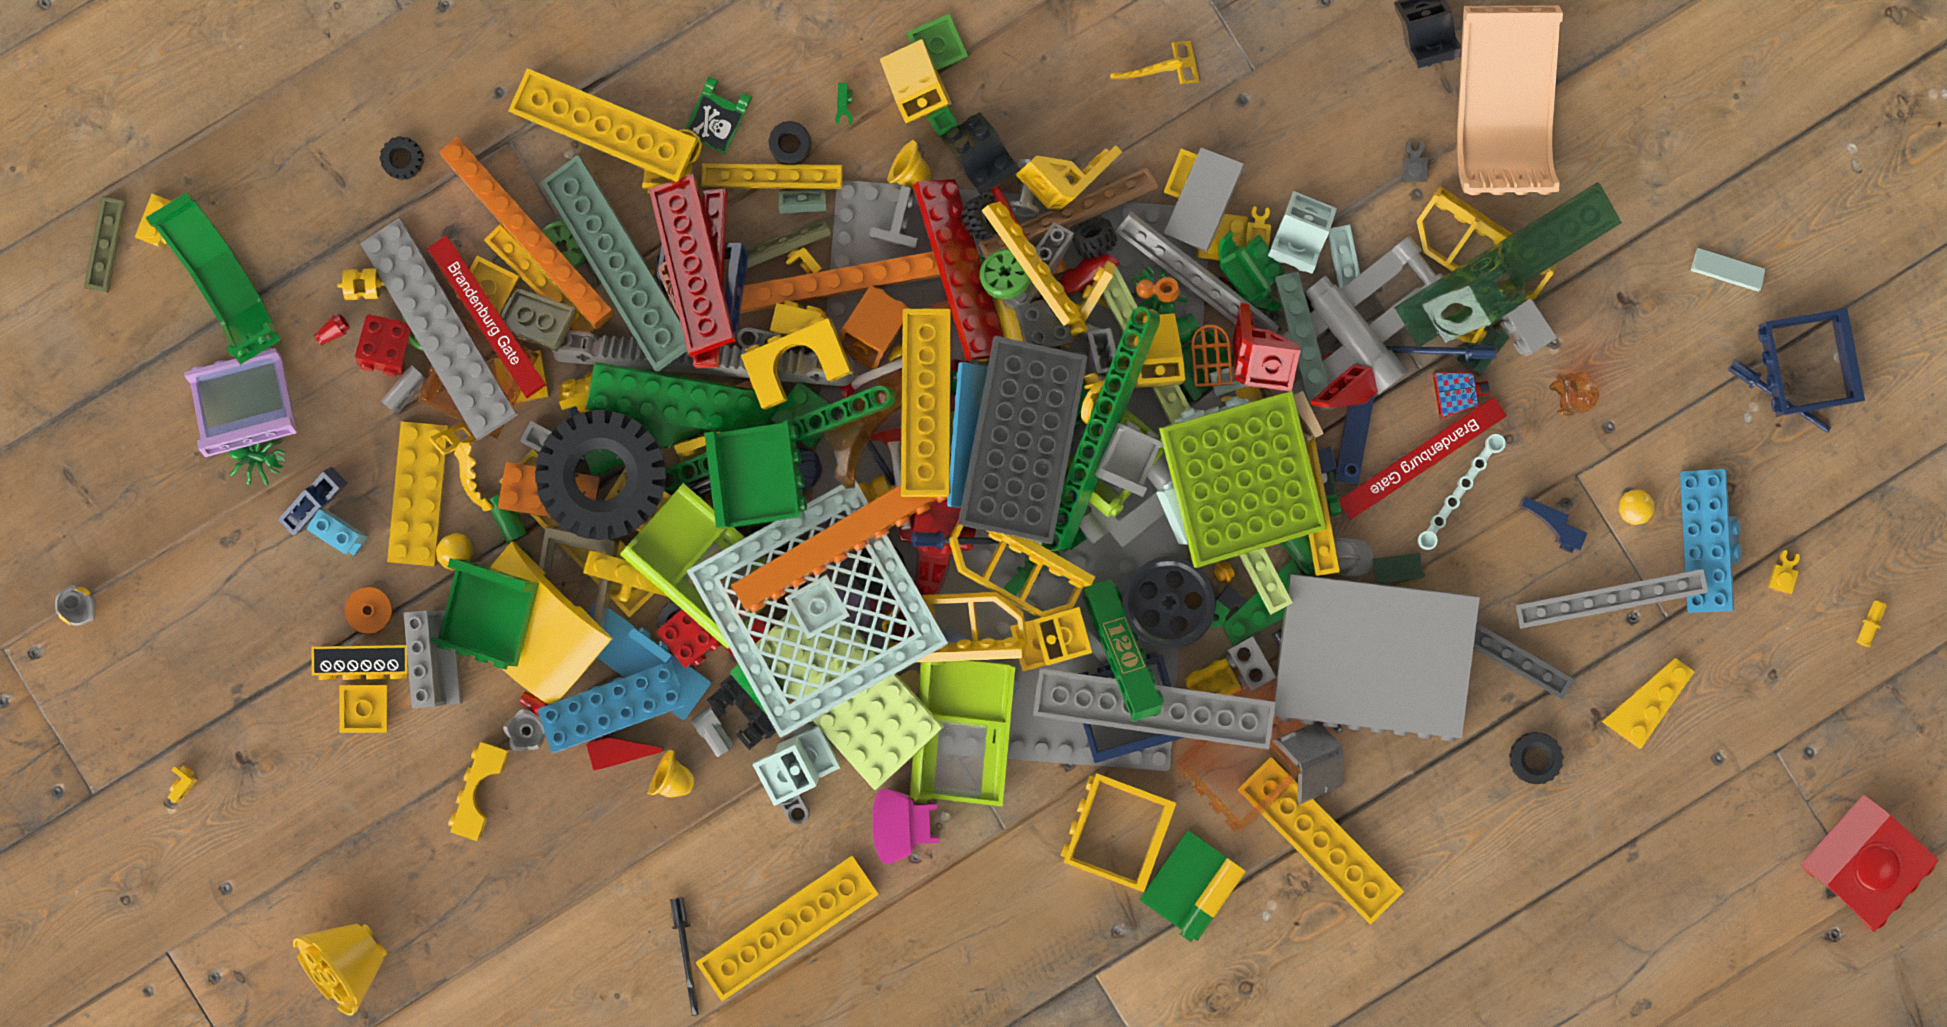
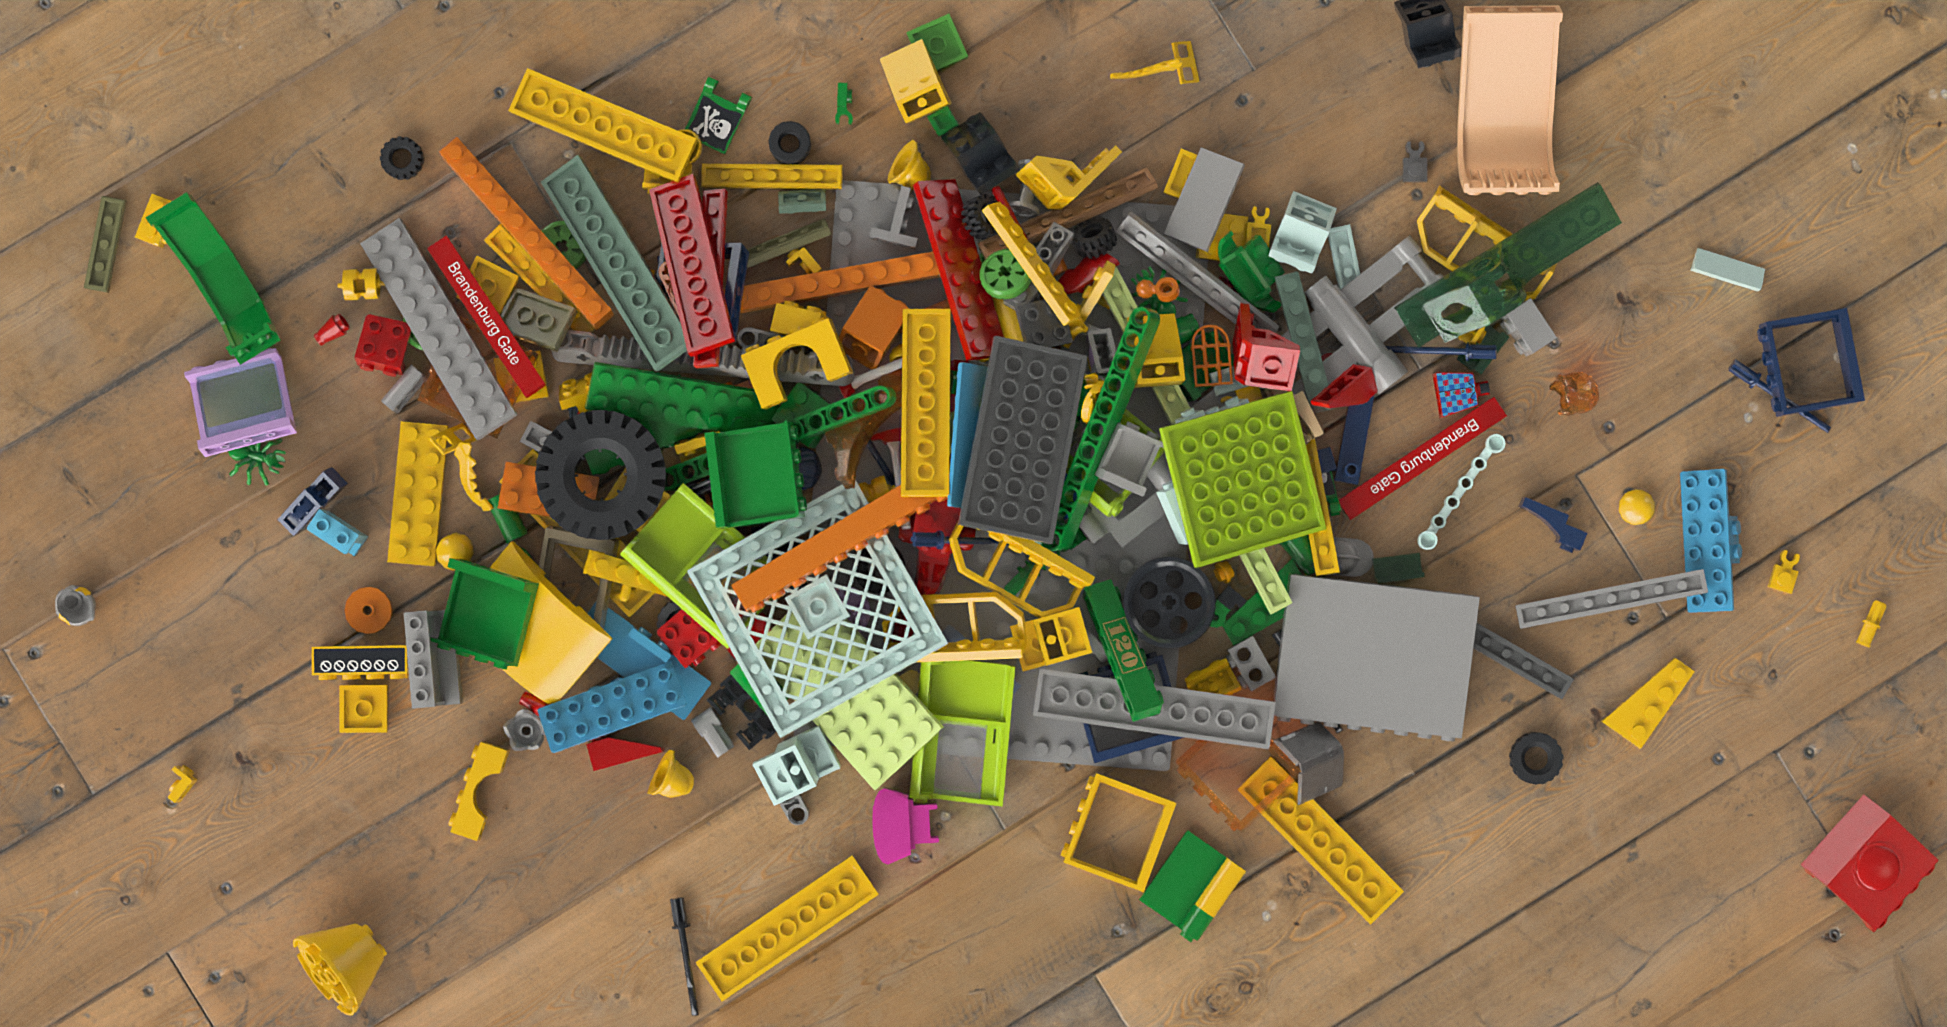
red plate [869,593,893,615] -> none

